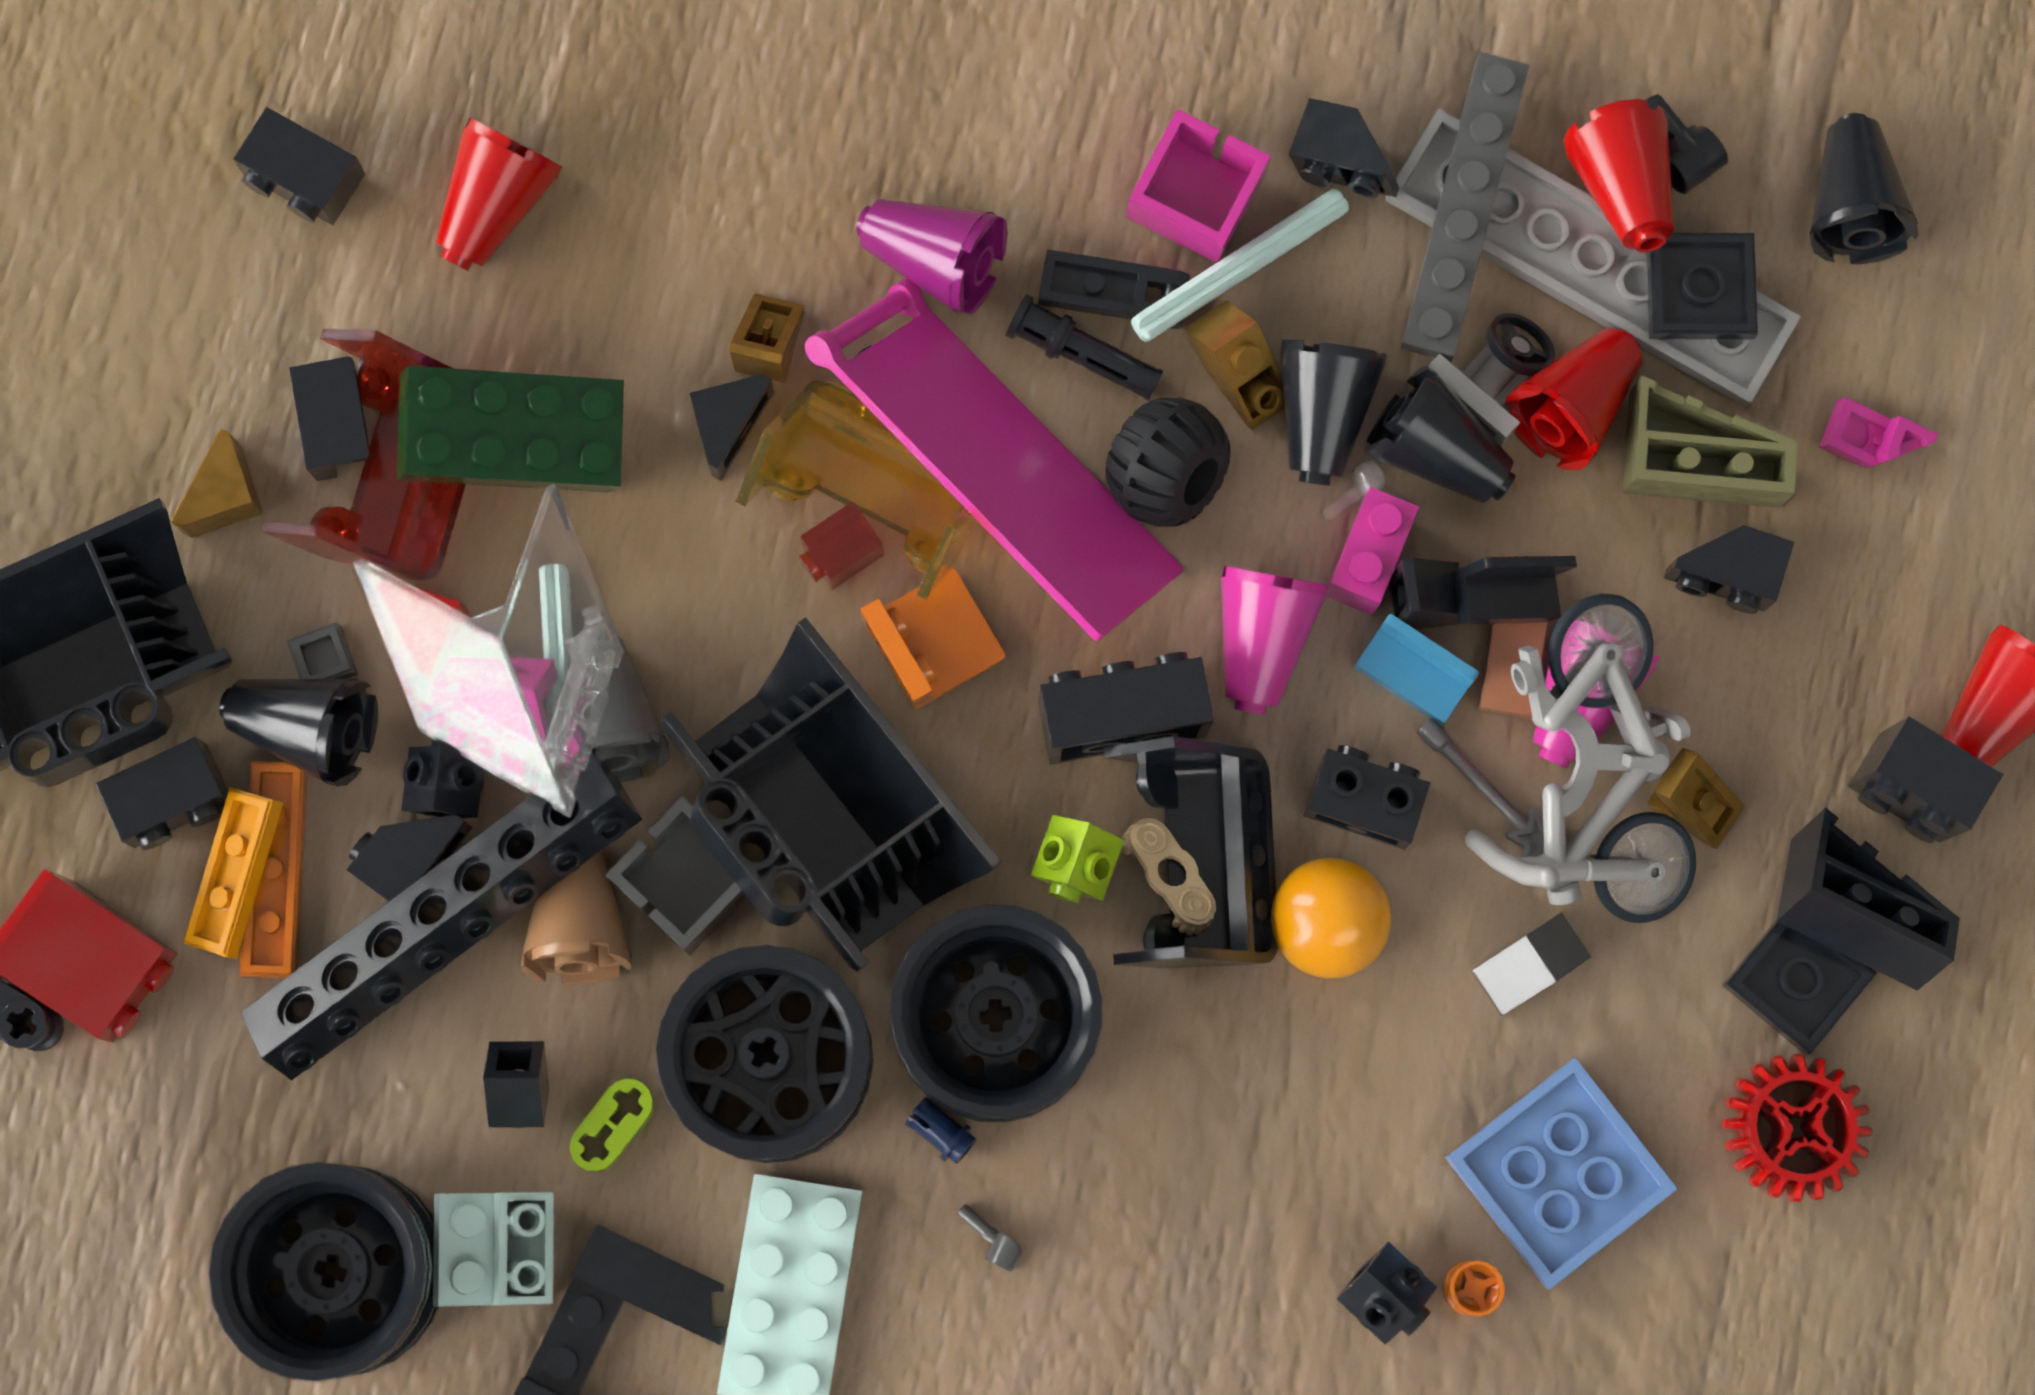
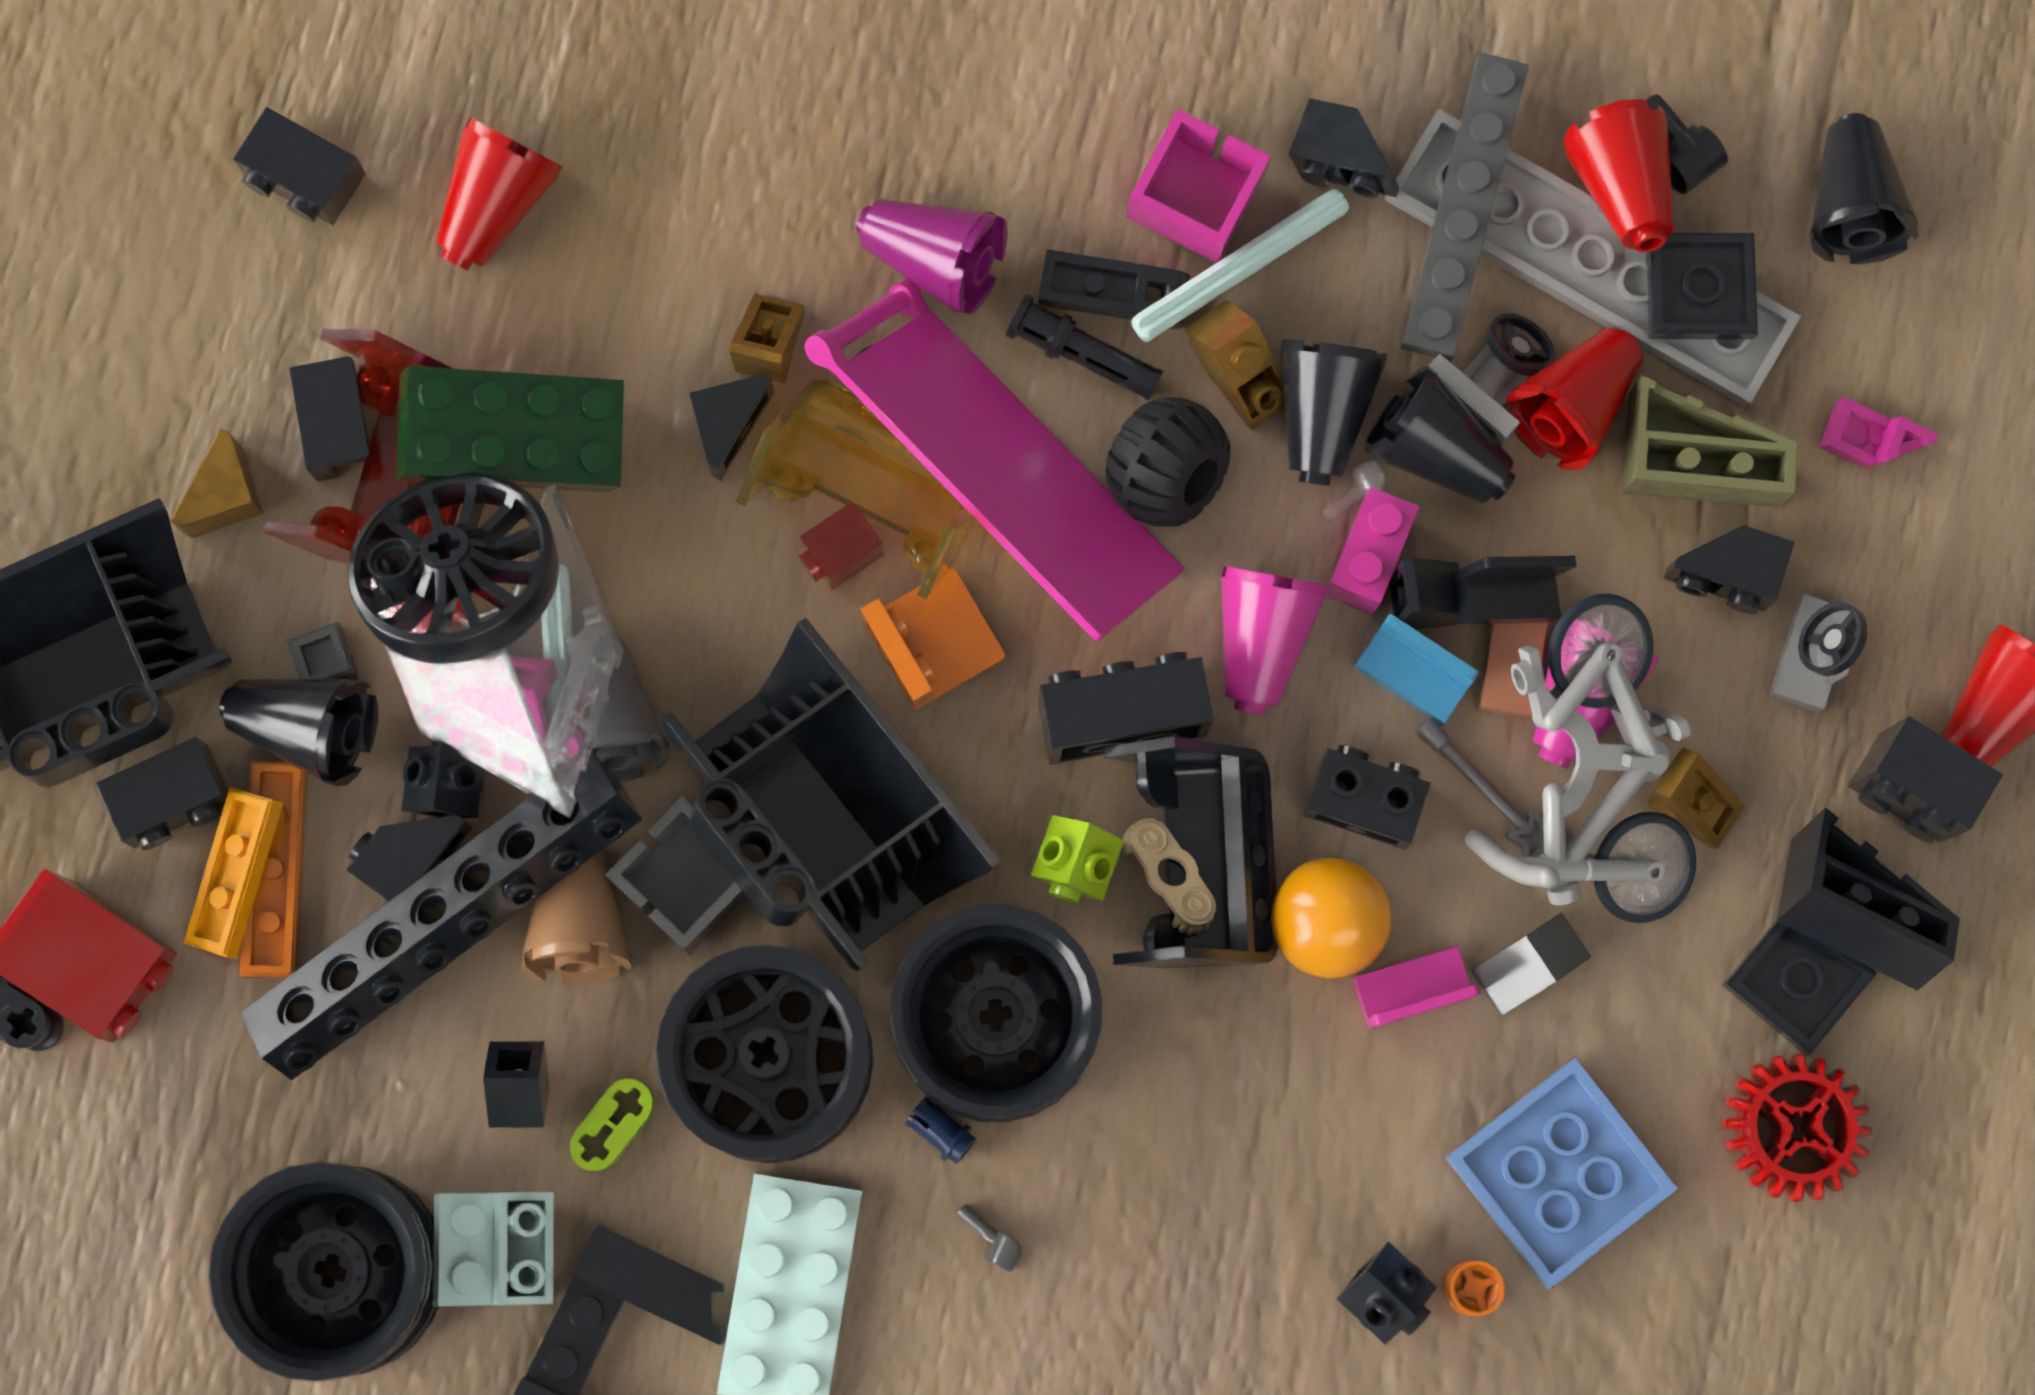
none -> black piece [347,473,559,664]
none -> dark pink panel [1353,946,1480,1030]
none -> light grey piece [1769,594,1868,713]

